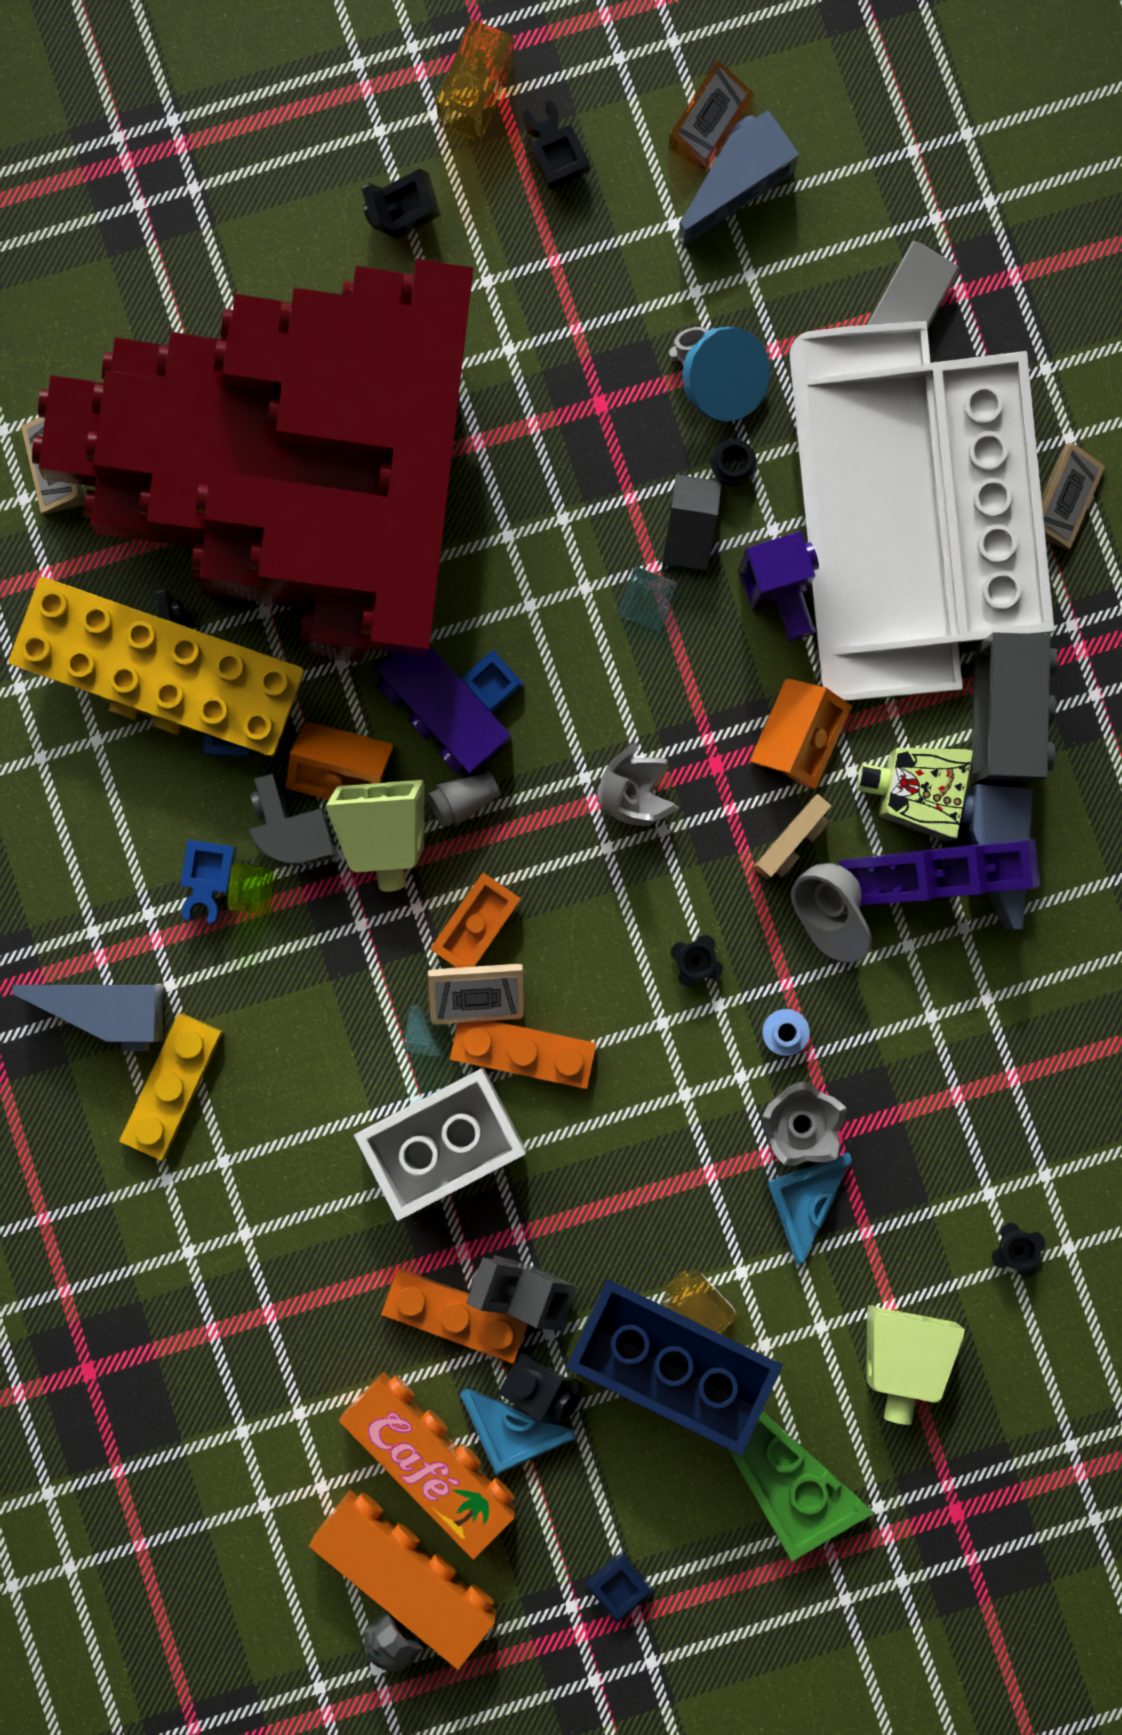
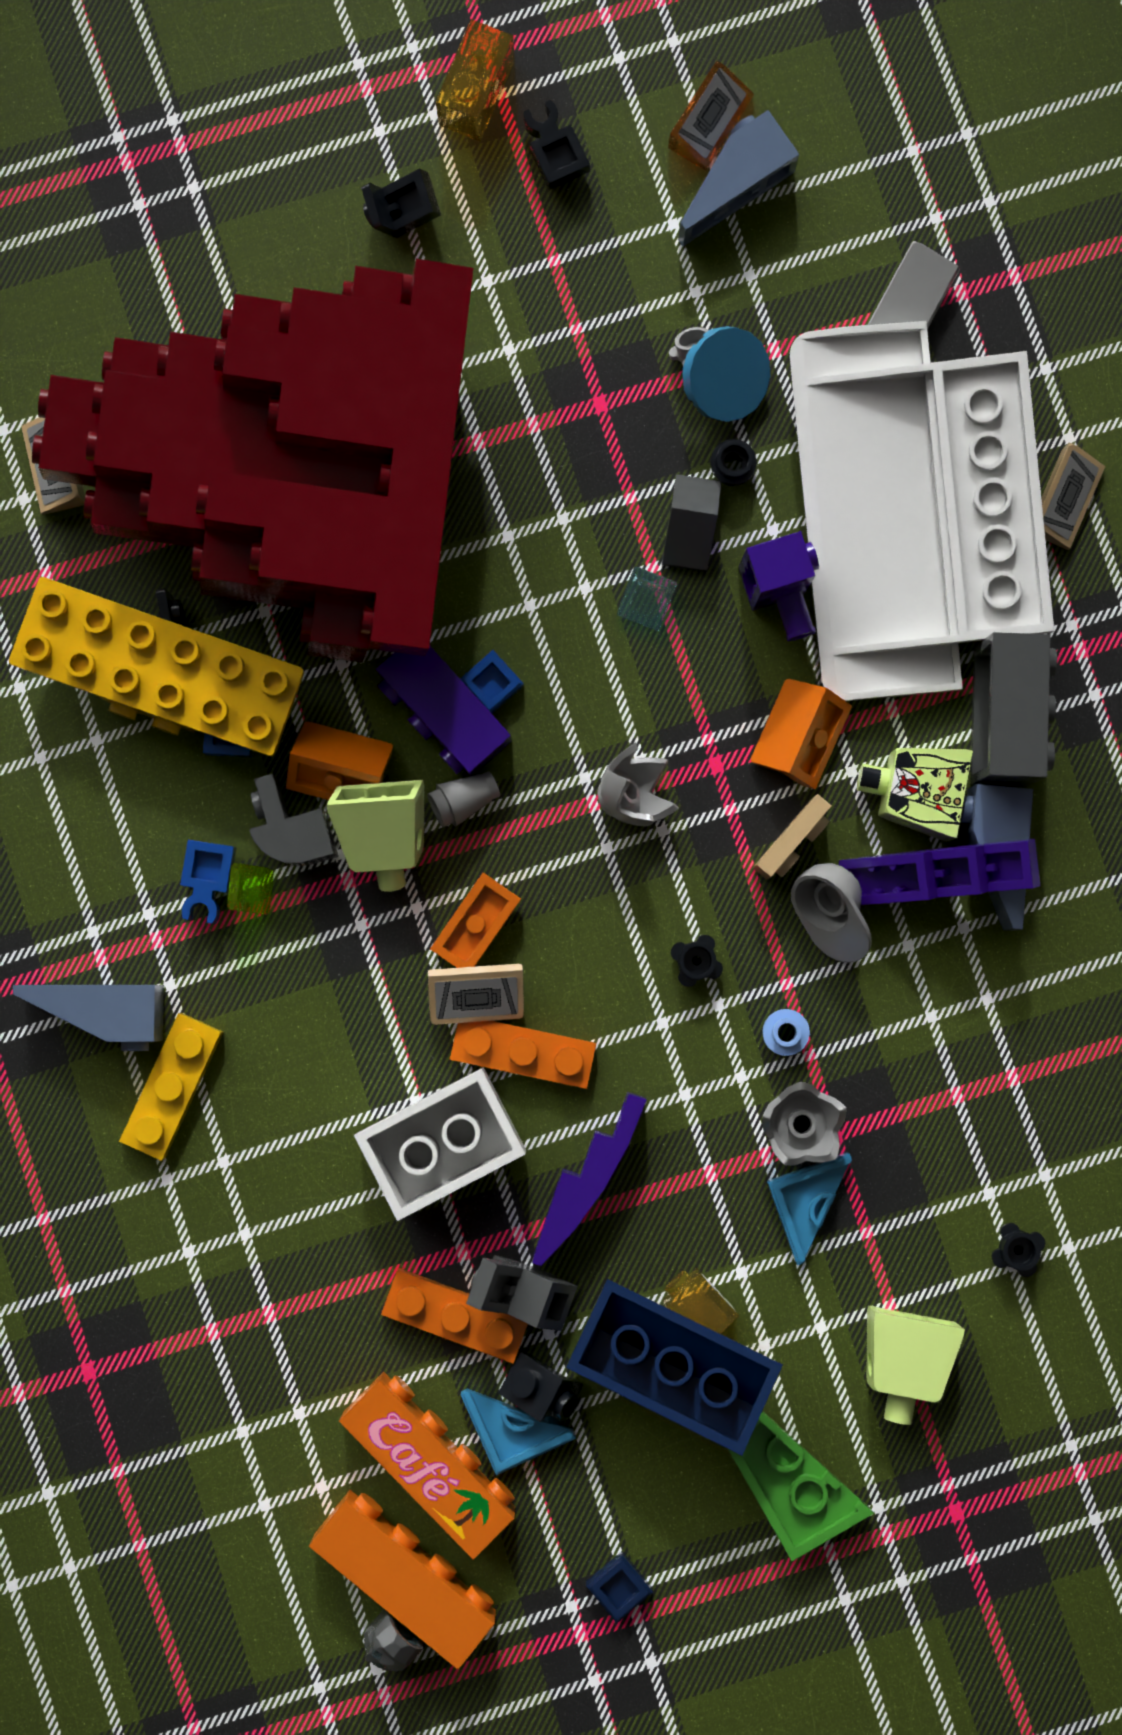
clear light blue slope [403,1005,442,1056] -> none
none -> dark purple slope [532,1092,647,1266]

